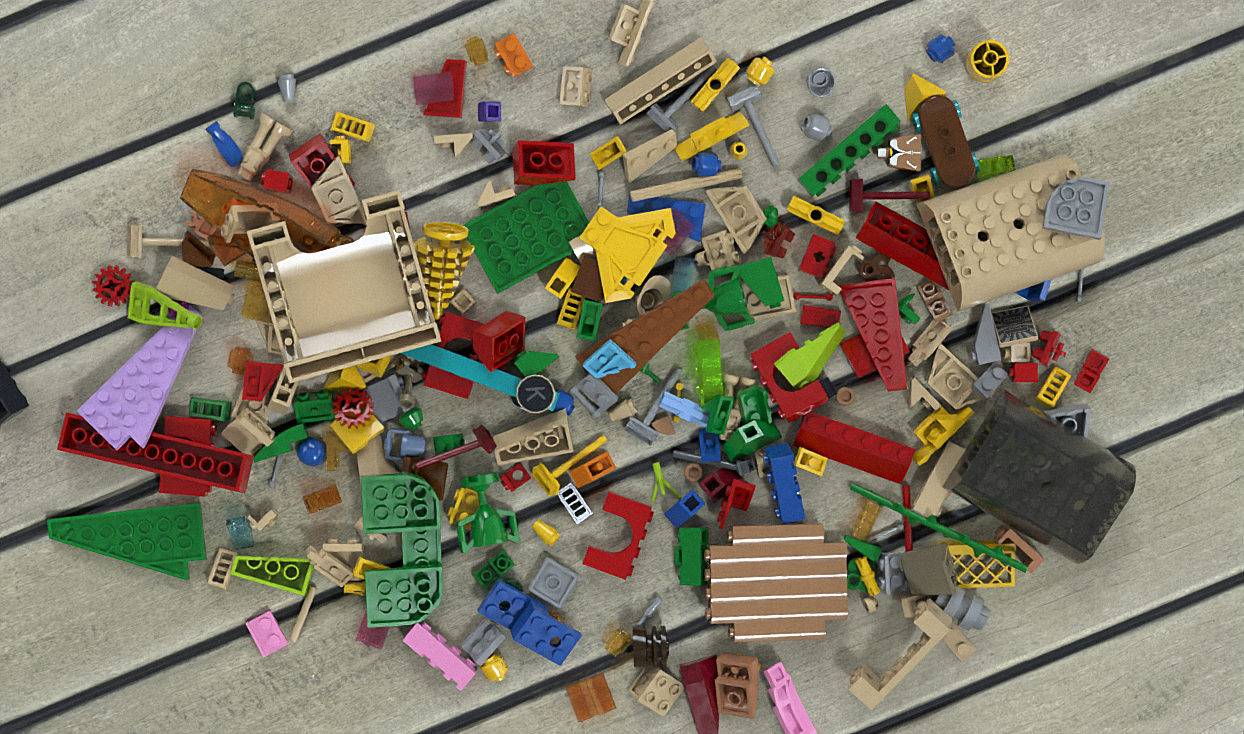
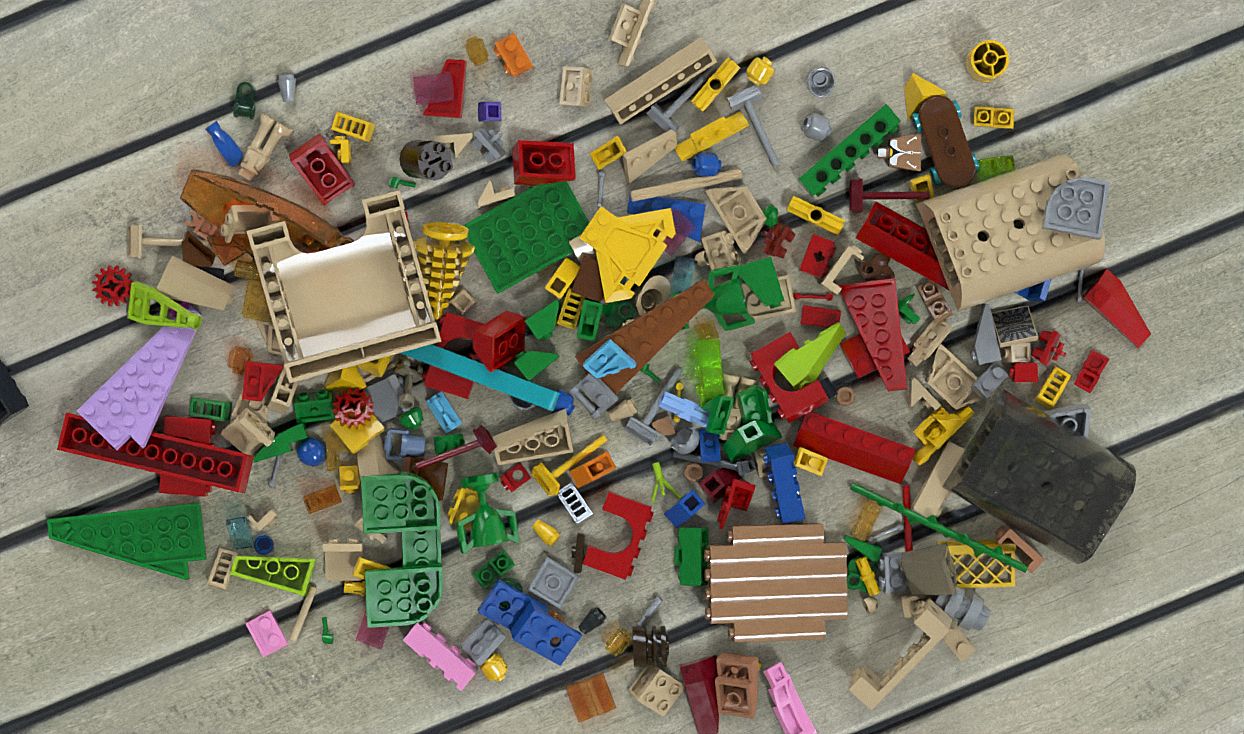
red brick [261,169,294,194] -> none
tan hinge [305,545,353,587] -> none
tan wing [311,156,366,225] -> none
black tile [516,374,555,413] -> none
yellow cone [729,141,748,160] -> none
blue head [926,34,955,63] -> none
none -> clear blue tile [254,535,274,555]
none -> green hand [322,617,334,644]
none -> yellow bracket [339,465,361,493]
none -> green hand [388,177,416,189]
none -> dark brown cylinder [399,140,453,180]
none -> medium azure hinge [426,391,462,434]
none -> green slope [525,300,560,341]
none -> dark brown plate [571,533,585,573]
none -> pearl dark grey cone [578,607,607,635]
none -> green plate [601,299,635,327]
none -> light grey hair [670,427,700,454]
none -> yellow slope [974,107,1015,129]
none -> red wedge [1082,269,1151,348]

